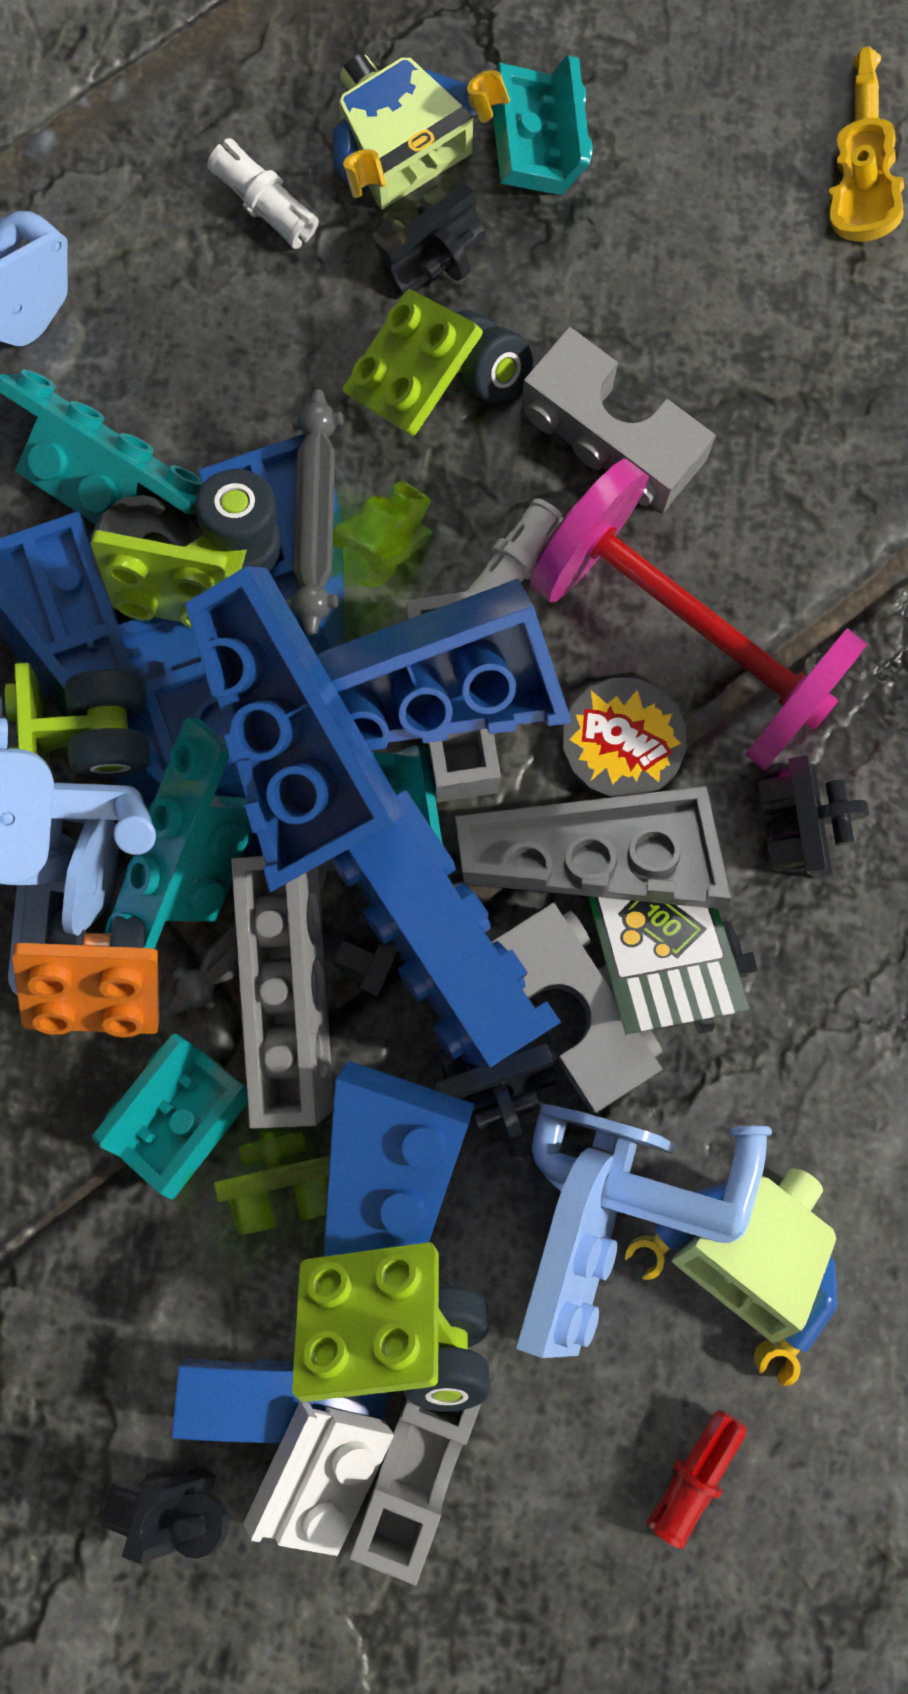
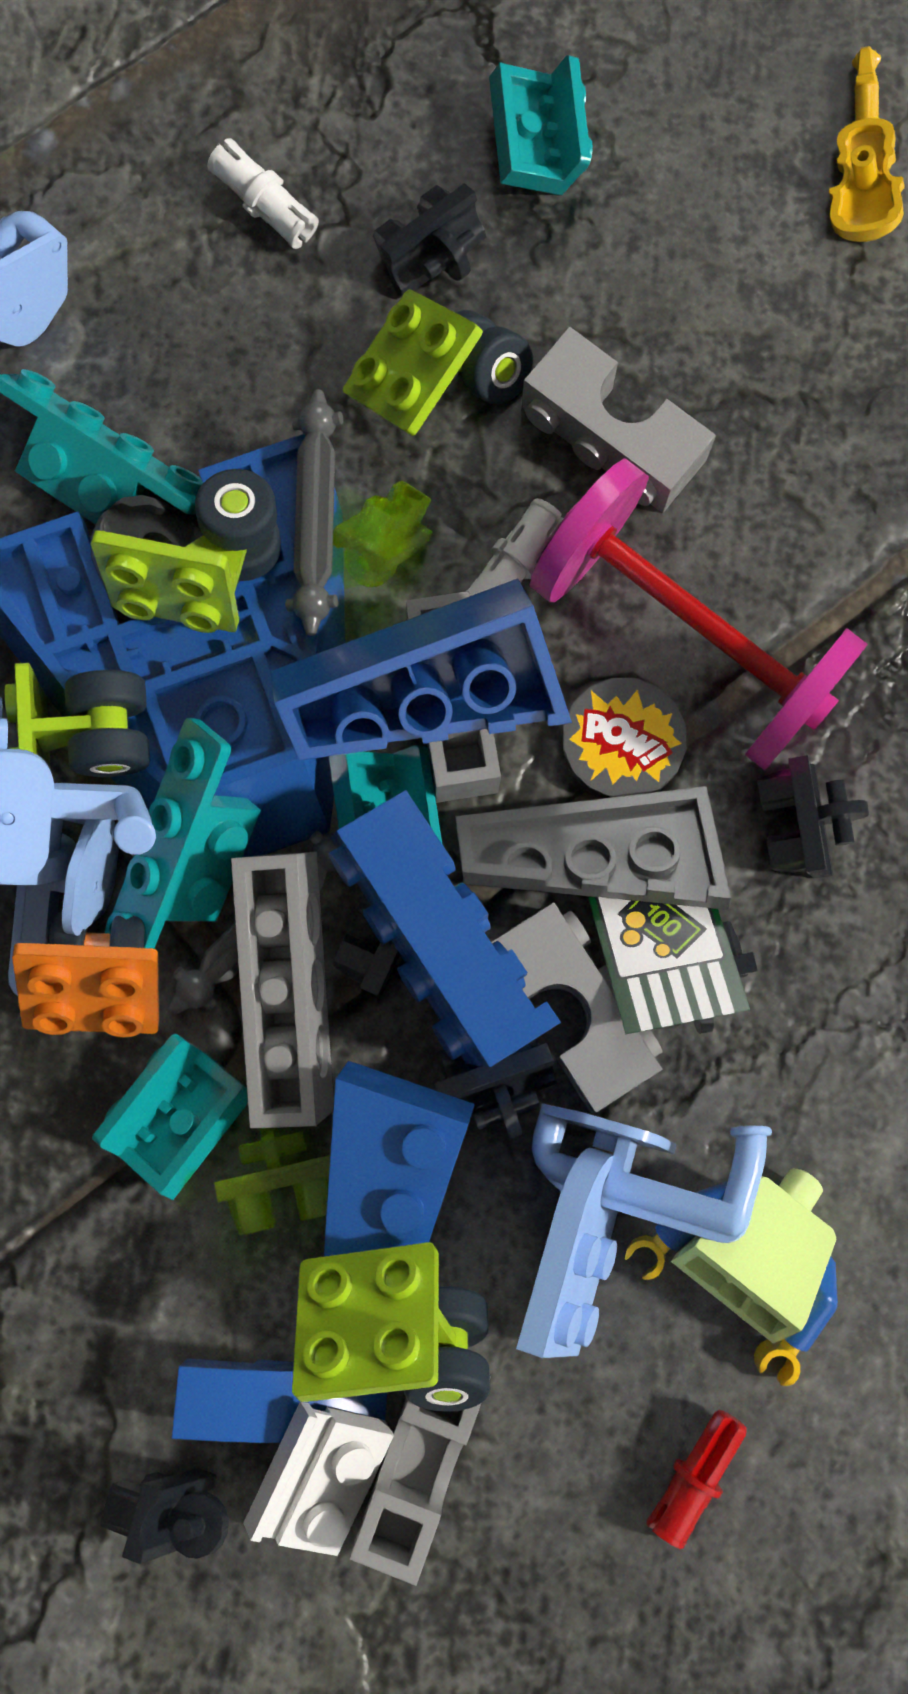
blue wedge [185,566,406,892] -> none
torso [333,54,511,210] -> none

